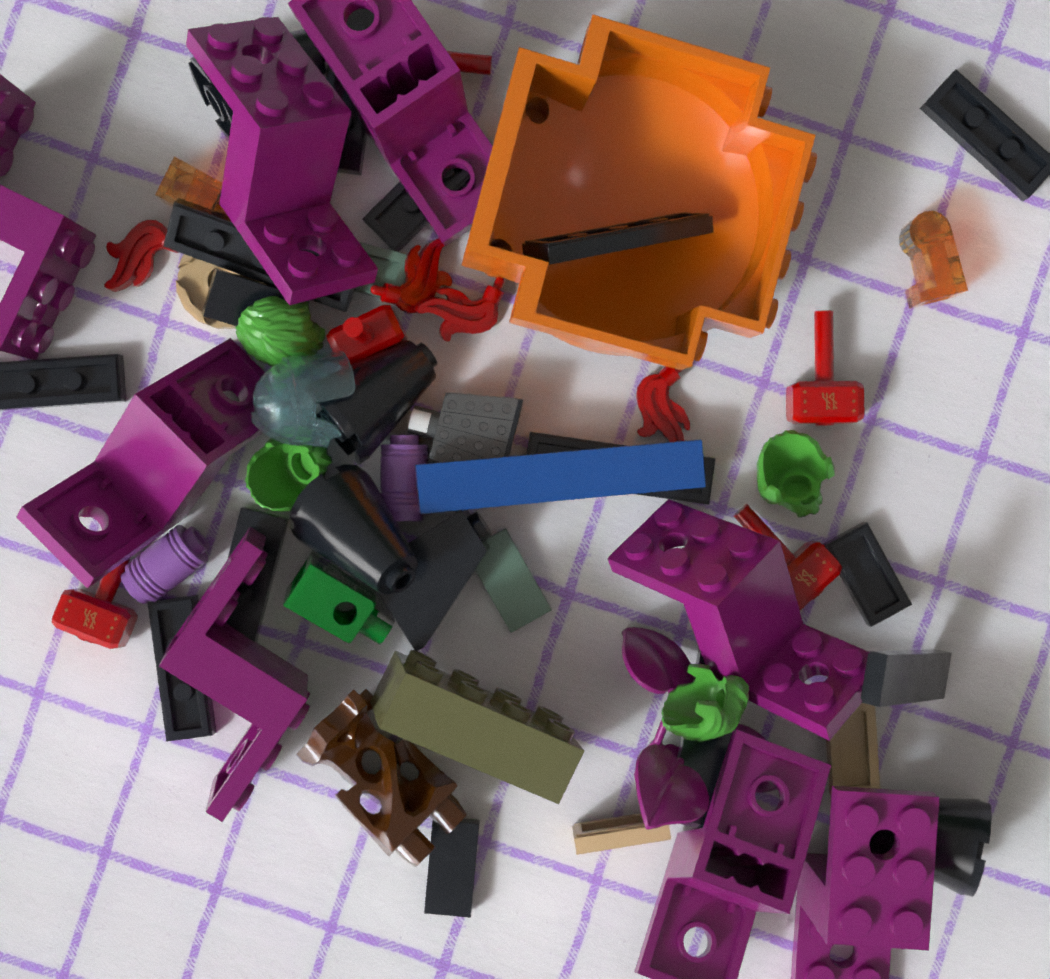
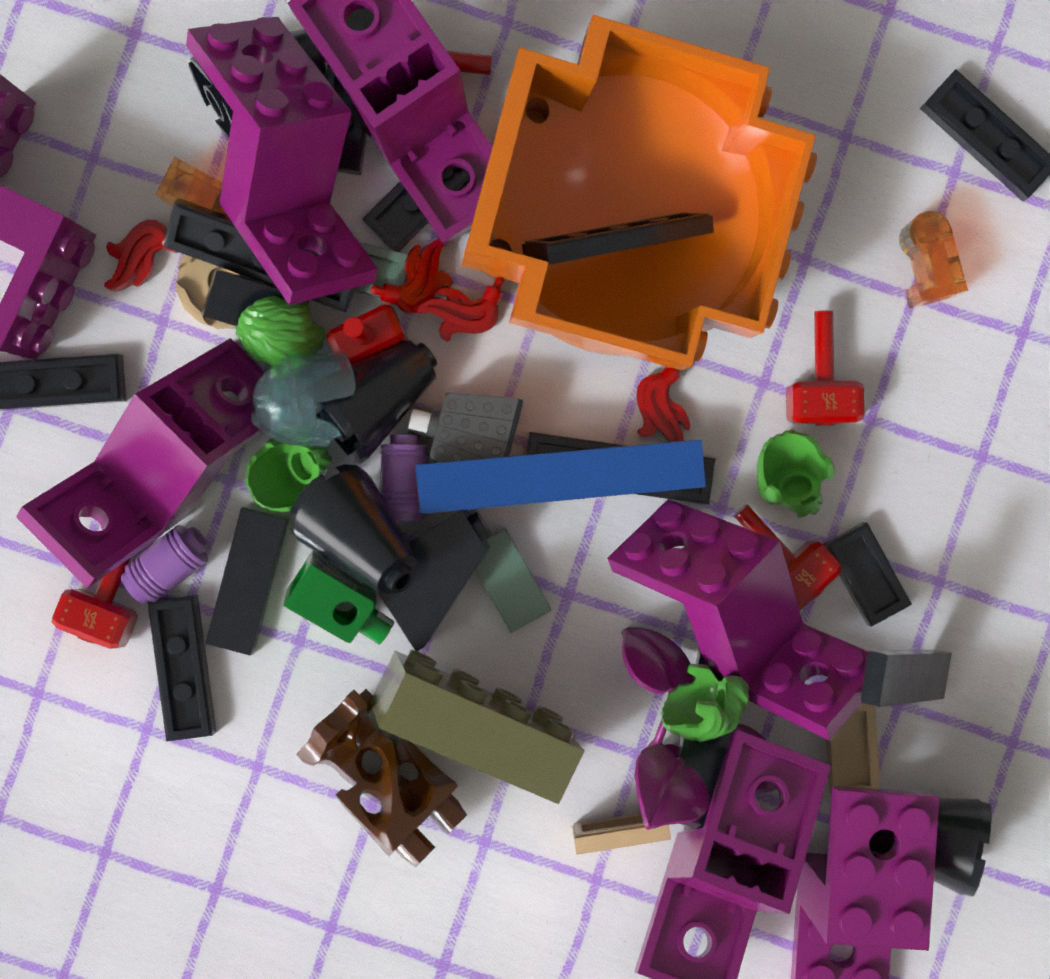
magenta bracket [159,527,310,822] -> none
black tile [424,819,480,918] -> none

